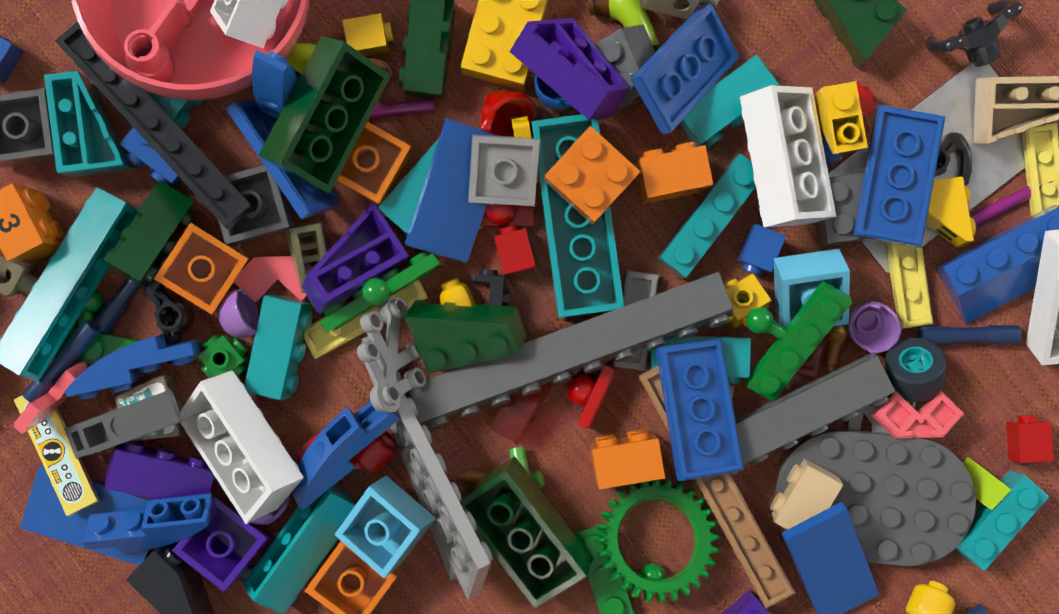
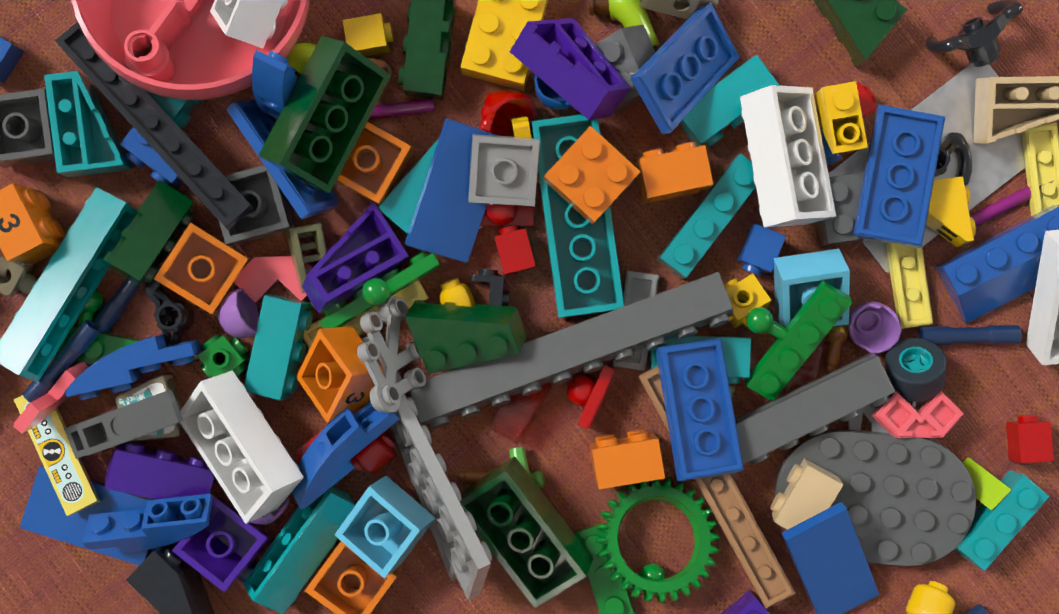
none -> orange brick [296,326,383,423]

